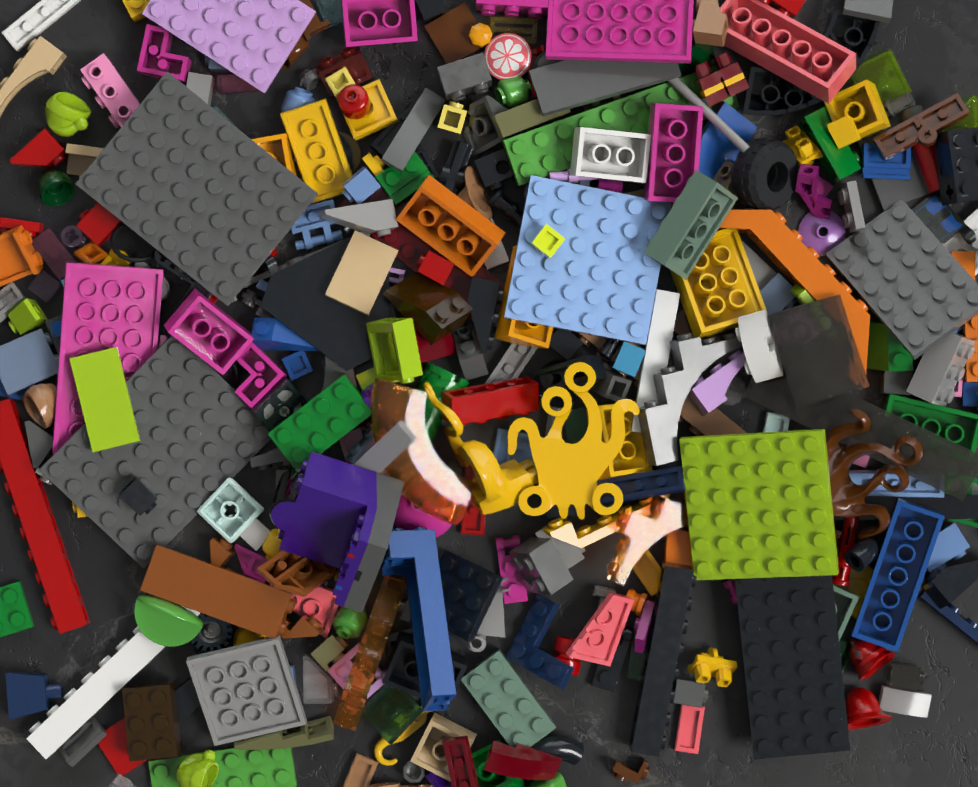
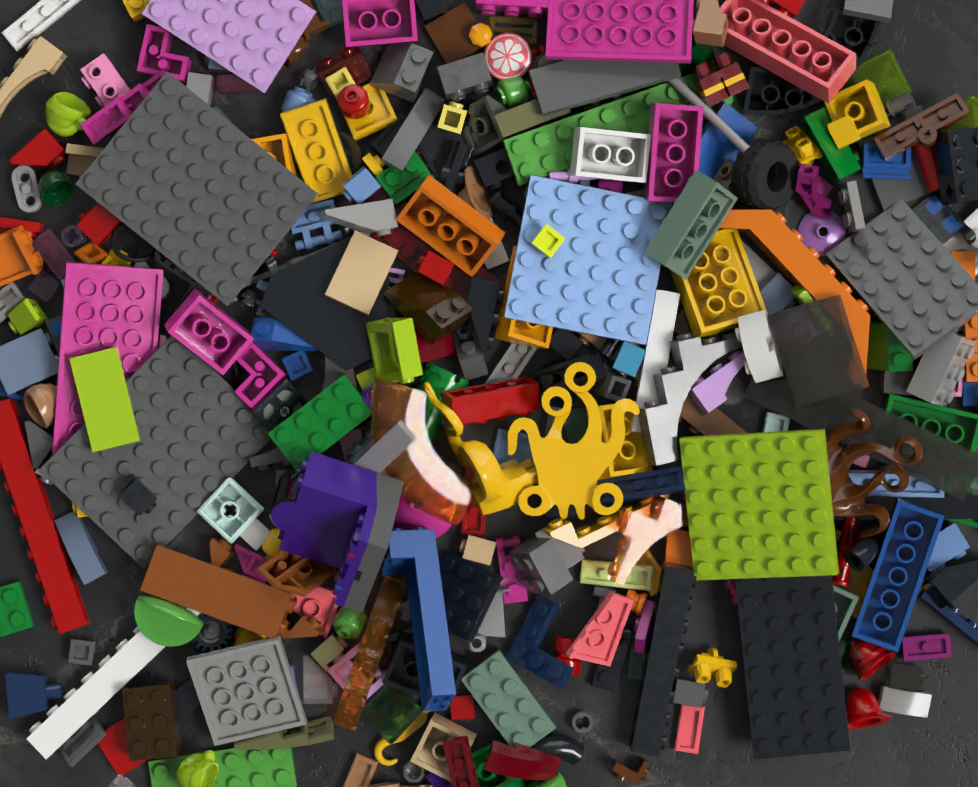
none -> light grey plate [12,165,43,213]
none -> sand blue slope [55,511,108,585]
none -> dark grey plate [68,638,96,666]
none -> dark pink slope [80,70,166,145]
none -> dark grey slope [370,43,434,103]
none -> red tile [450,694,475,721]
none -> tan brick [459,535,496,565]
none -> dark grey bush [571,711,593,733]
none -> yellowish green tile [580,559,653,591]
none -> magenta plate [901,633,952,661]

